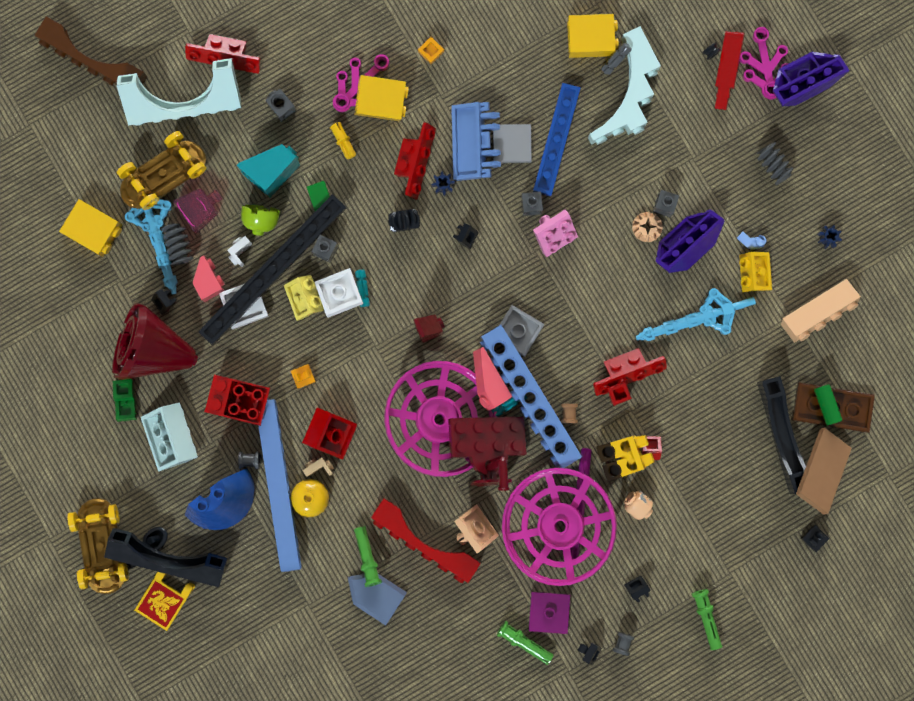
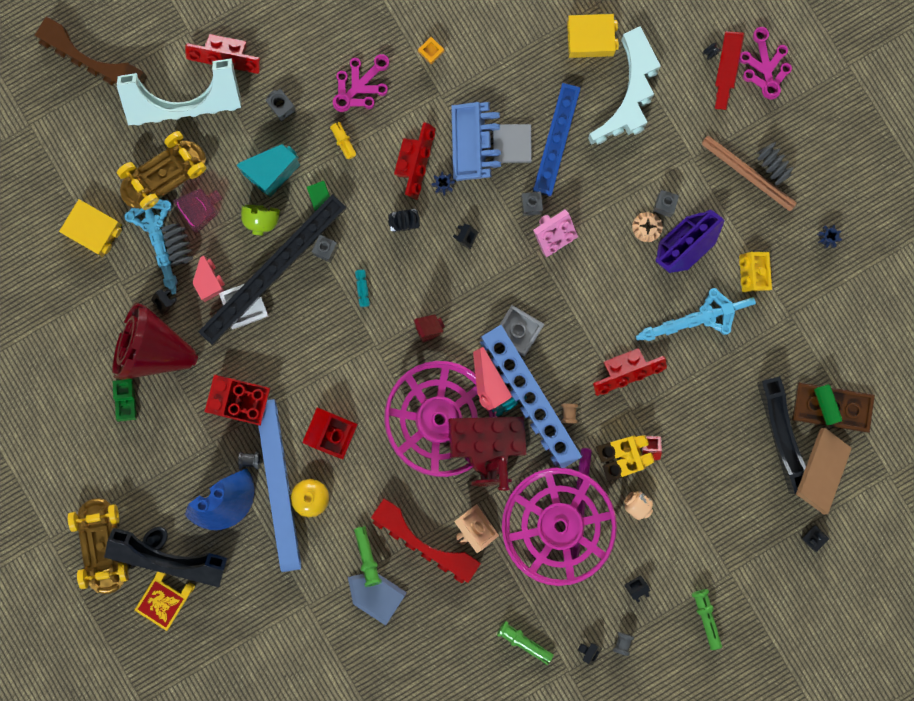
light aqua slope [141,402,198,472] -> none
white bracket [227,236,252,267] -> none
light yellow bracket [284,275,324,321] -> none
light orange tile [291,364,316,389] -> none
tan bracket [302,458,334,477] -> none
white plate [314,268,363,318] -> none
yellow brick [354,75,408,121] -> none
magenta plate [528,591,570,634] -> none
dark grey axle [601,43,632,75] -> none
red slope [607,381,632,406] -> none
light blue arm [737,231,767,249] -> none
dark purple wedge [773,52,849,107] -> none
light nougat brick [781,279,861,343] -> none
none -> nougat axle [702,136,797,211]

